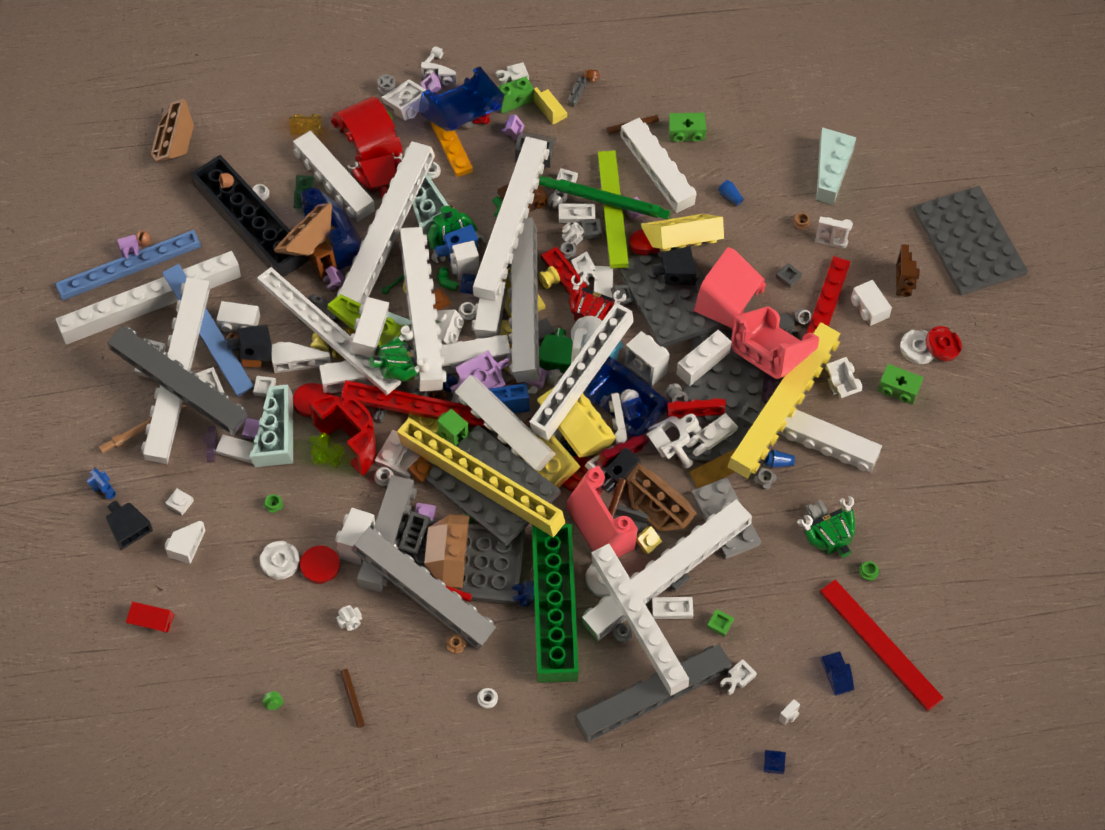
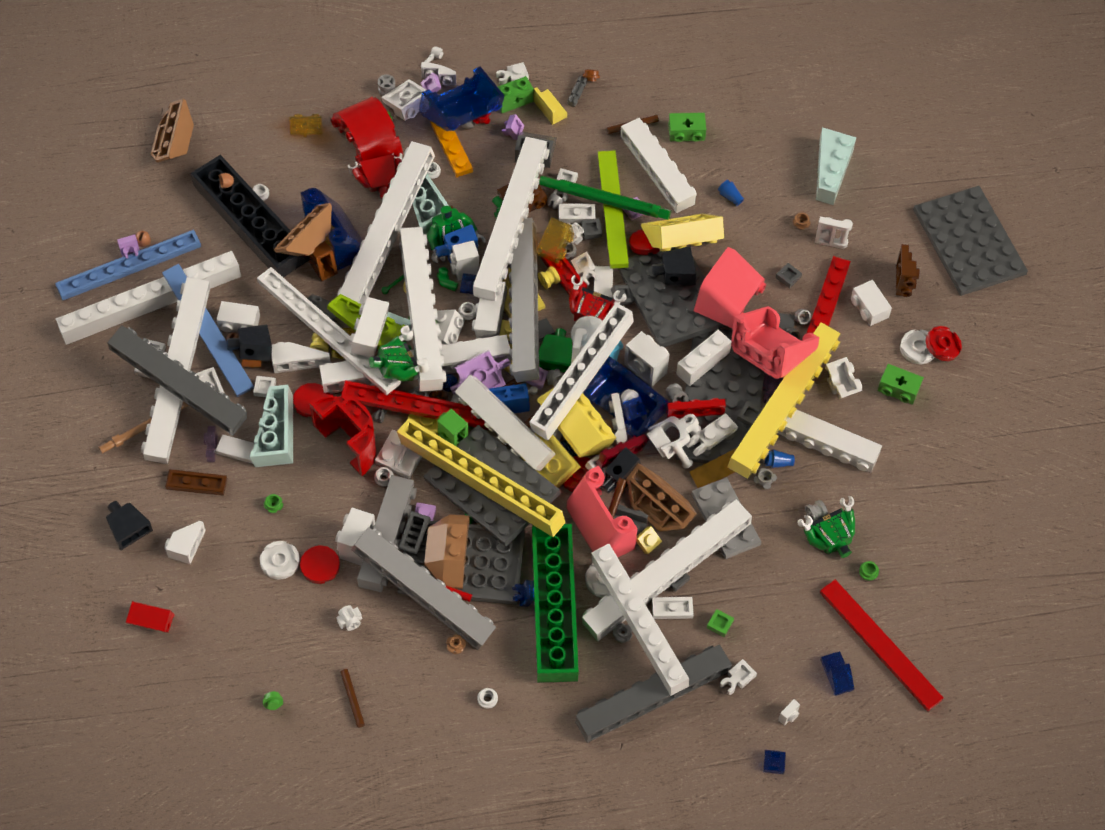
blue plate [86,468,116,499] -> none
white plate [165,489,194,516] -> none
lavender tile [242,418,260,440] -> none
white brick [293,131,375,222] -> none
clear green slope [293,175,315,209] -> none
clear neon green hips [309,432,344,468] -> none
lavender tile [323,266,345,291] -> none
dark orange plate [406,456,433,484] -> none
dark orange plate [431,288,450,310] -> none
none -> reddish brown tile [165,469,228,496]
none -> clear yellow brick [536,217,574,263]

